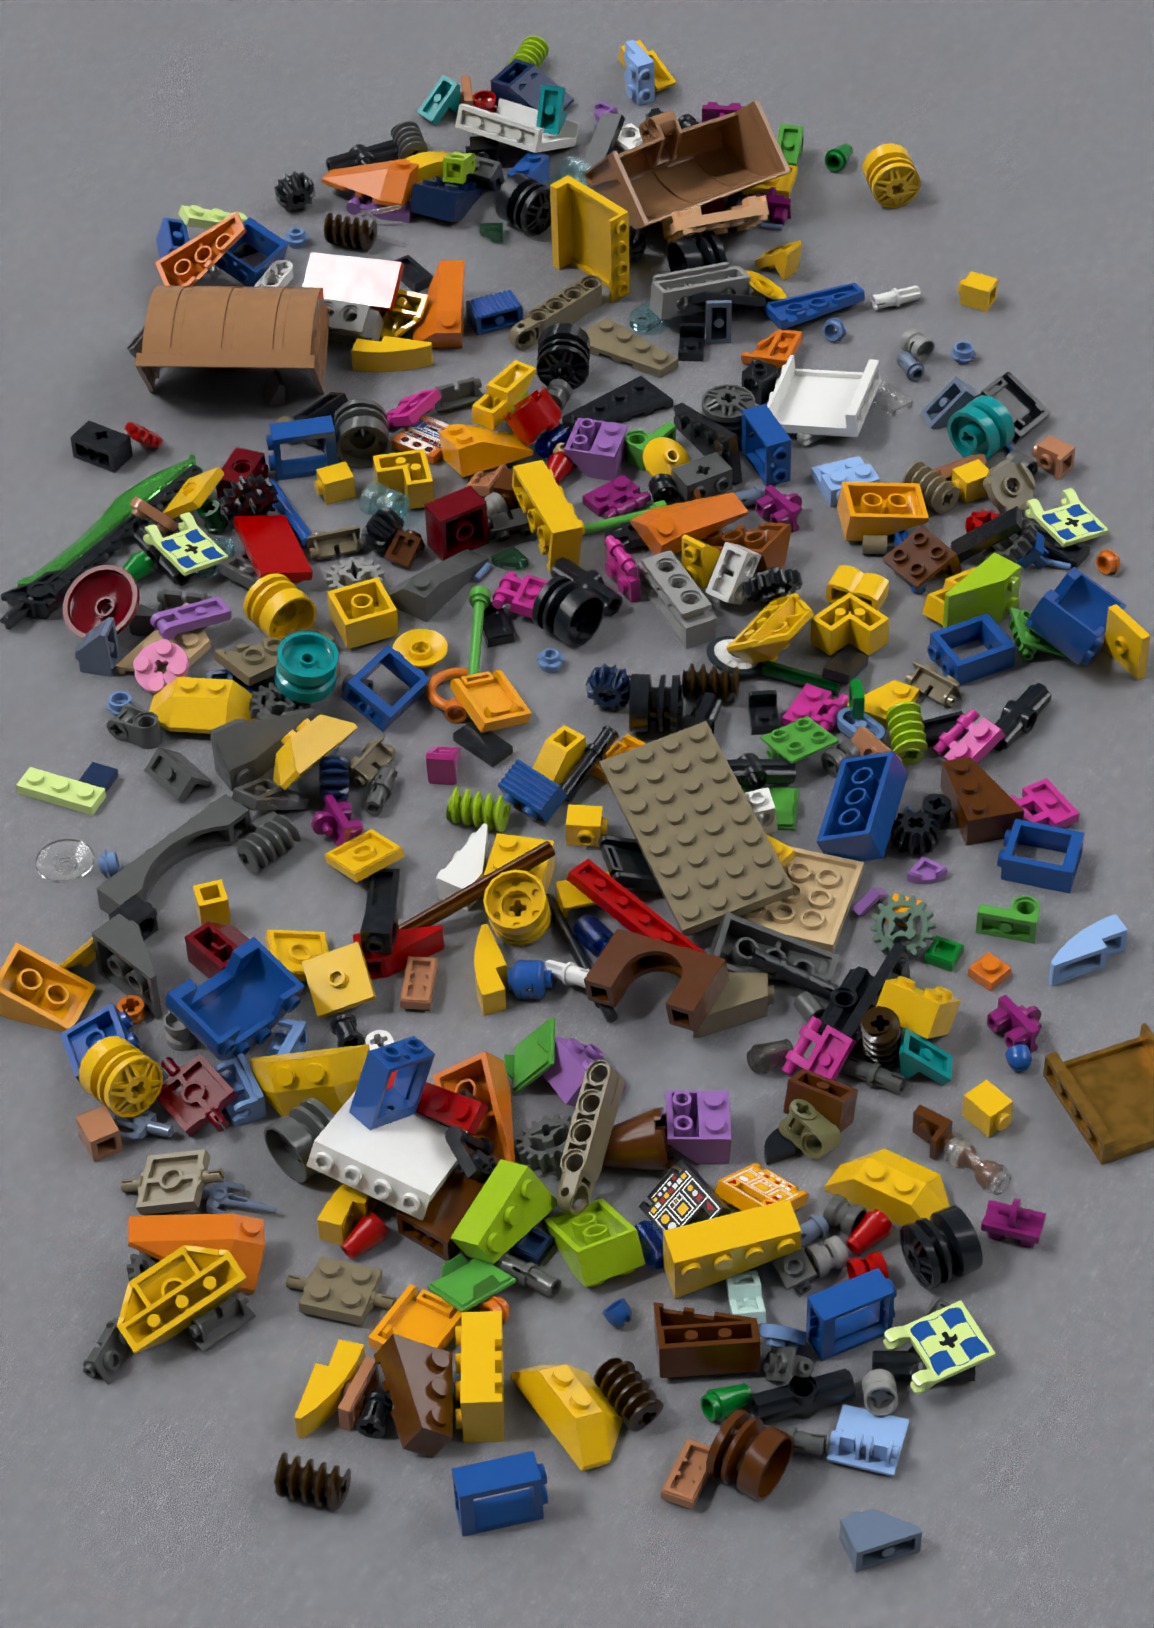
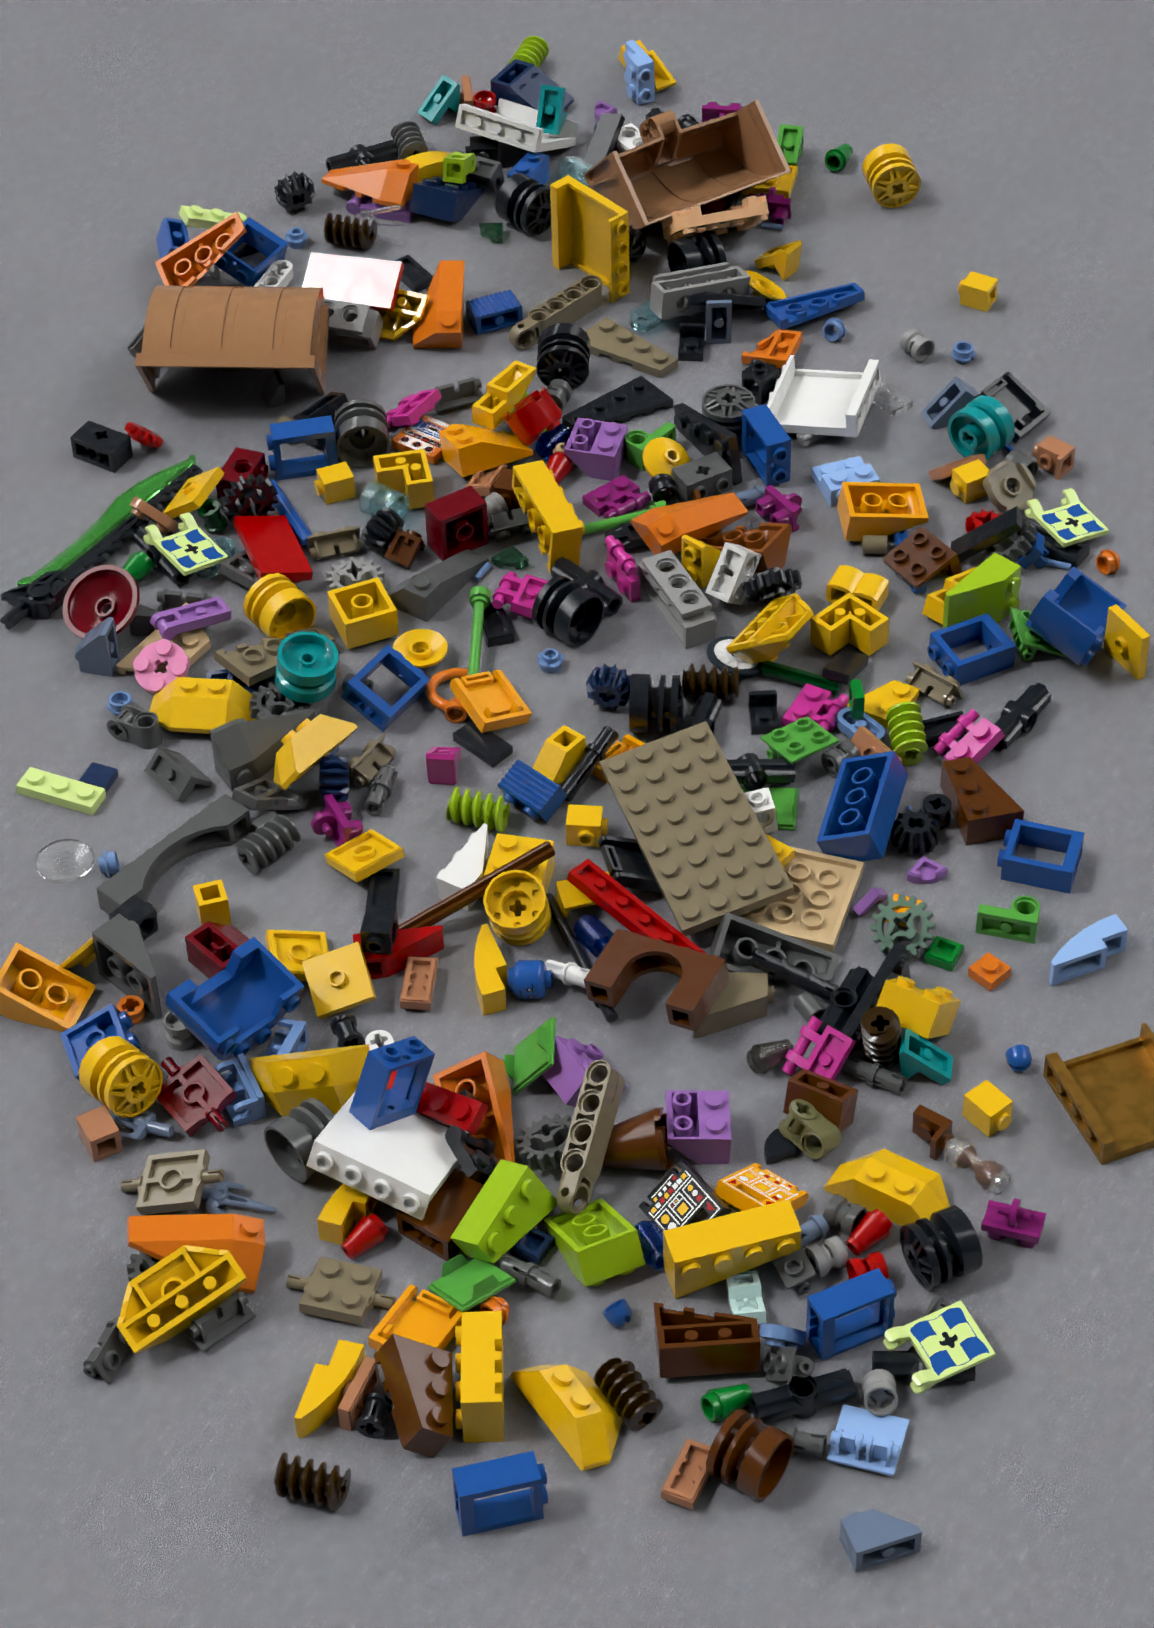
yellow slope [351,336,433,372] -> none
white axle [871,286,921,311] -> none
sand blue pin [897,352,925,381] -> none
dark tan piece [903,461,960,514] -> none
magenta hips [987,995,1042,1053] -> none
dark pink plate [1010,778,1080,828] -> none

